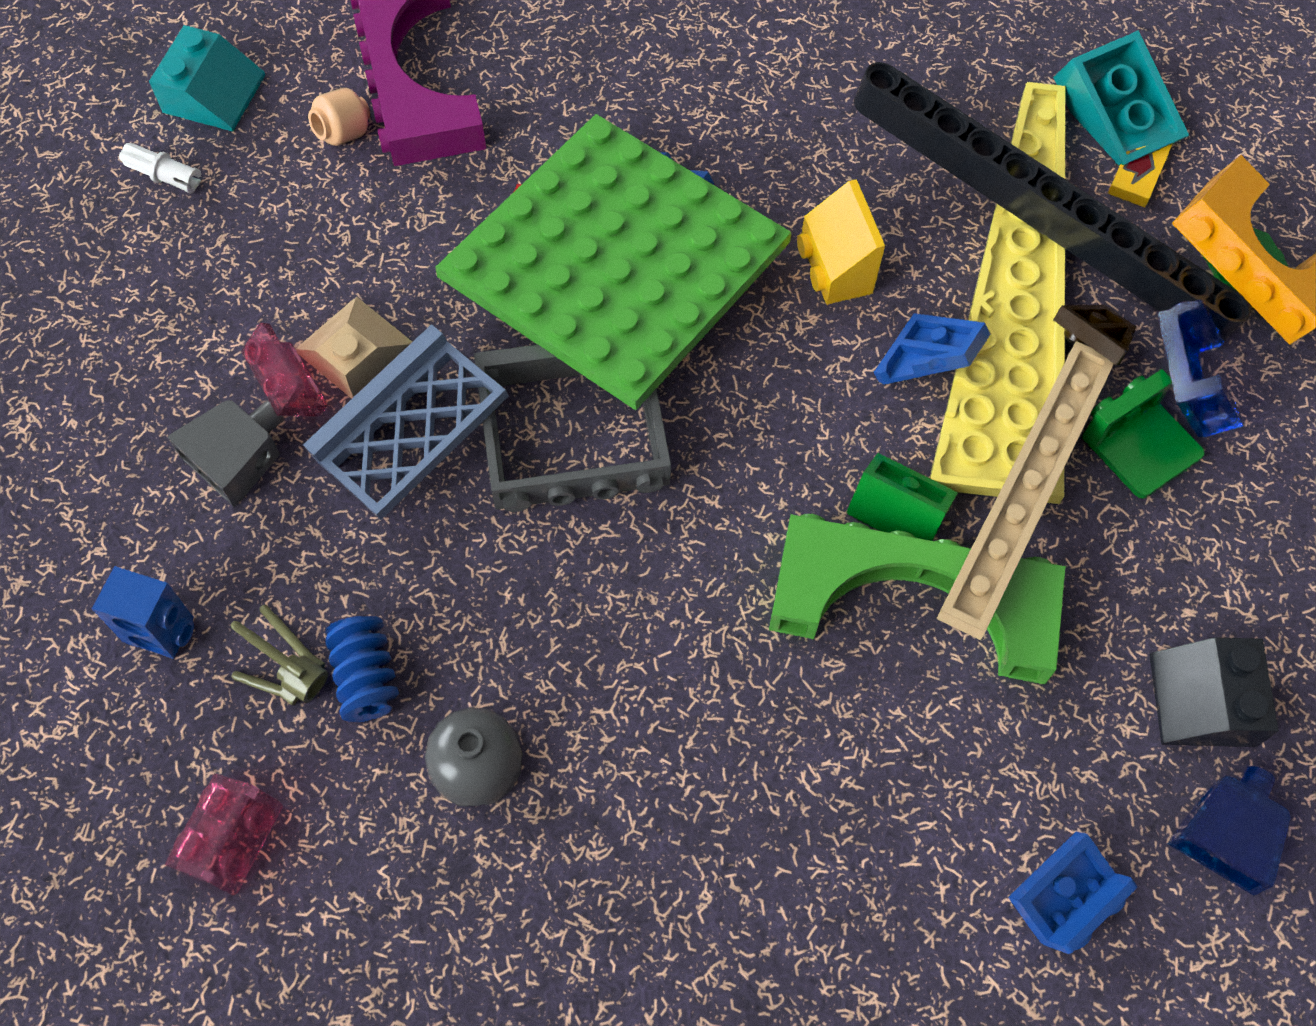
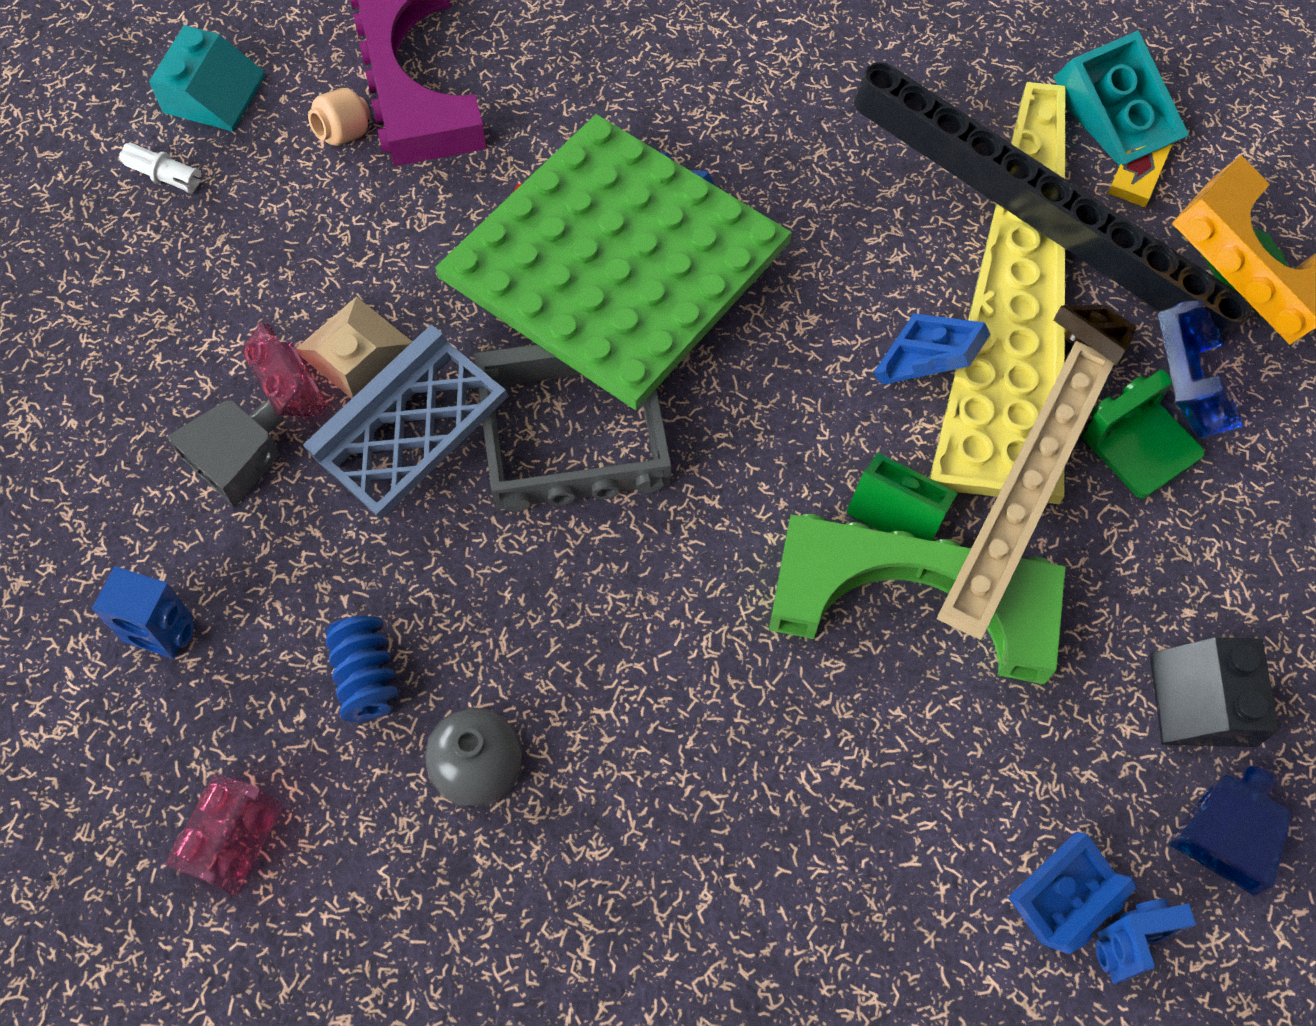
olive plant [231,605,328,705] -> none
yellow slope [797,179,885,305] -> none
none -> blue bracket [1096,898,1196,984]

